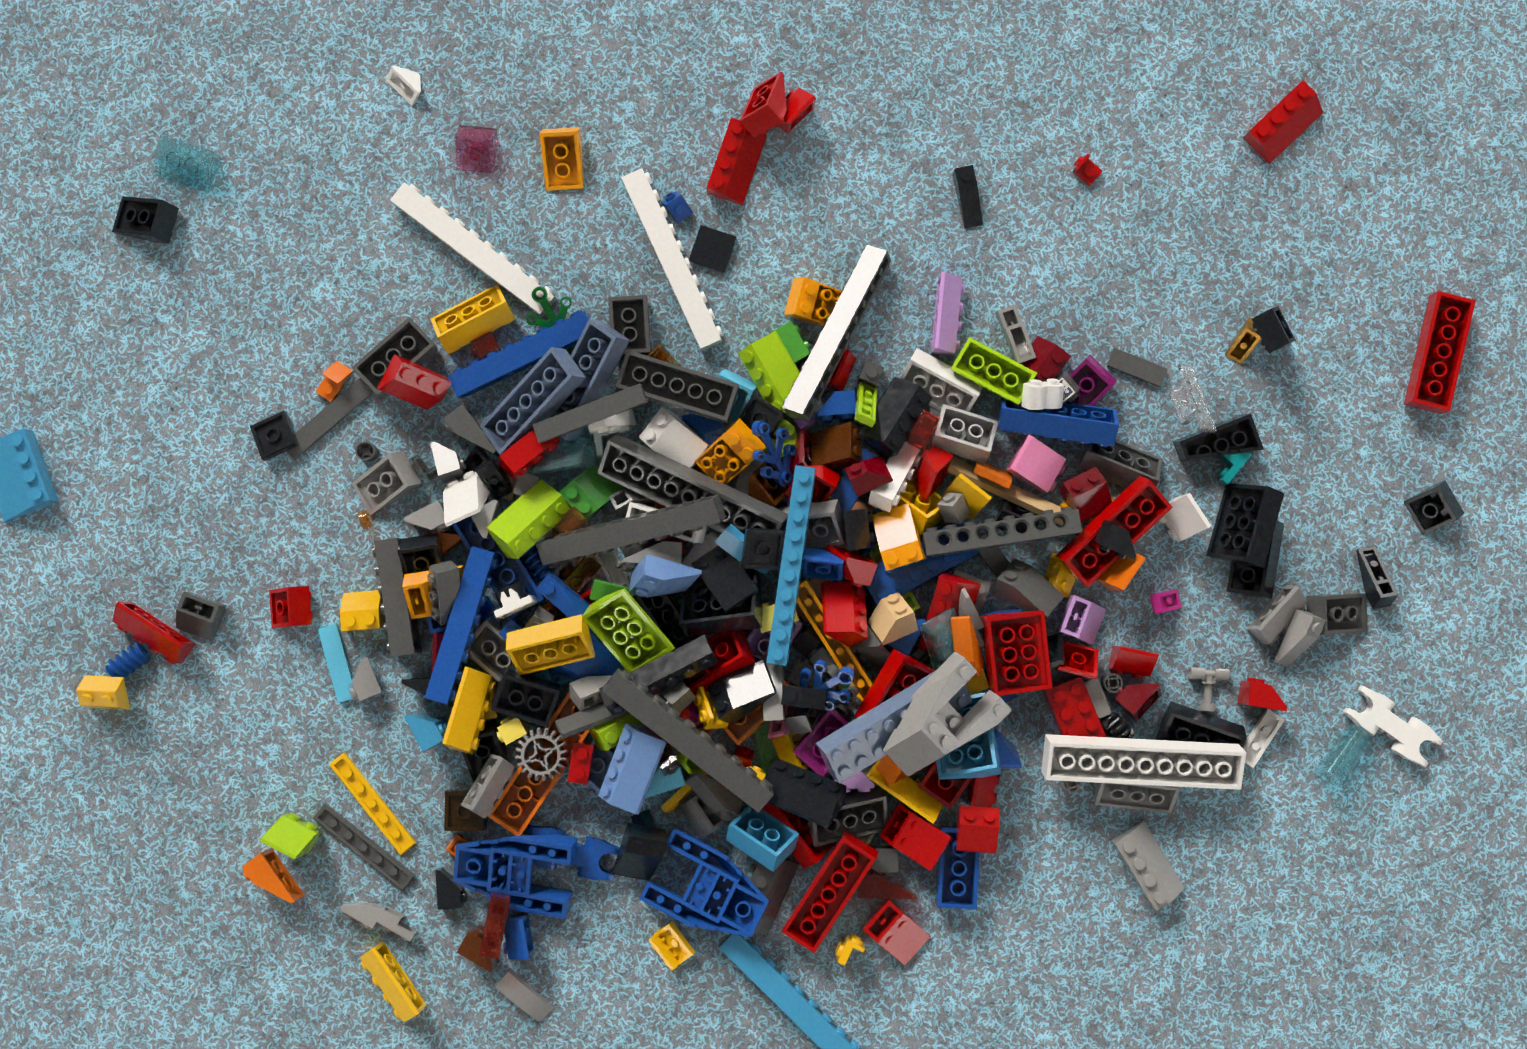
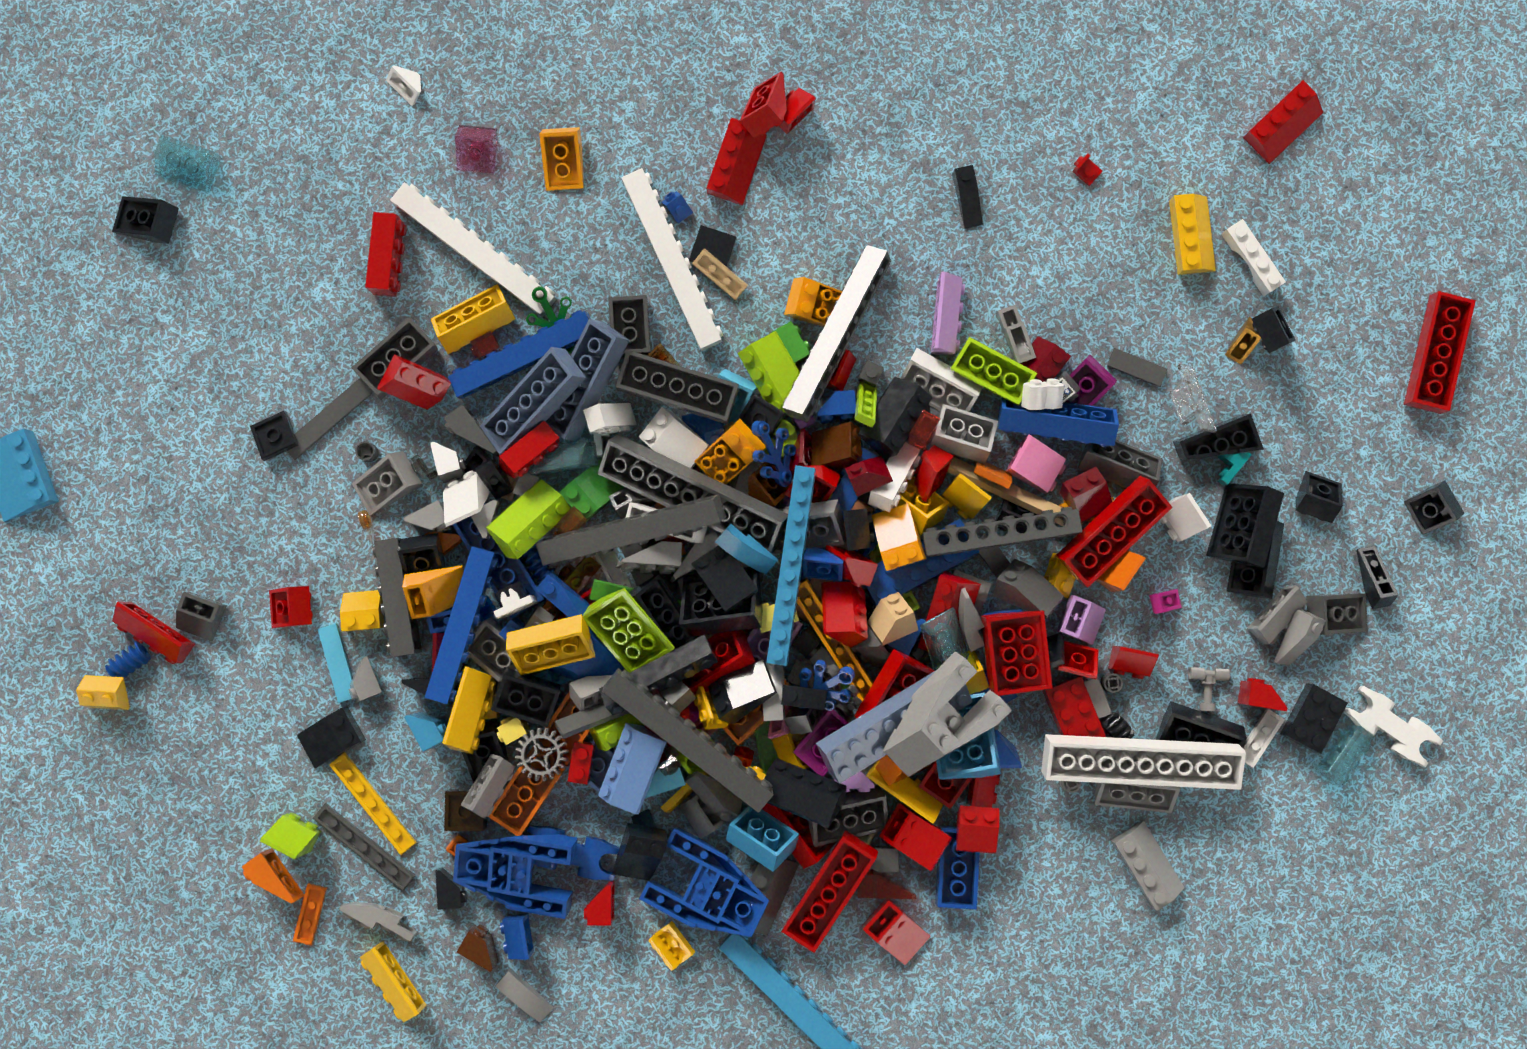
orange slope [315,361,353,402] -> none
dark grey slope [427,560,460,626] -> none
clear red slope [479,892,510,959] -> none
dark grey tile [532,384,648,443] -> none
medium blue slope [629,554,702,598] -> none
black tile [741,528,785,570] -> none
yellow bracket [834,933,865,966] -> none
light grey brick [937,492,970,524] -> none
orange slope [951,616,984,678] -> none
black slope [1094,520,1136,560] -> none
dark red slope [1115,683,1162,722] -> none
none -> orange tile [293,883,327,946]
none -> black slope [297,706,366,769]
none -> red brick [365,212,407,297]
none -> red slope [584,880,615,926]
none -> tan tile [692,248,748,300]
none -> yellow slope [1169,194,1216,275]
none -> white arch [1221,219,1286,297]
none -> black brick [1280,683,1348,754]
none -> black slope [1295,471,1343,523]

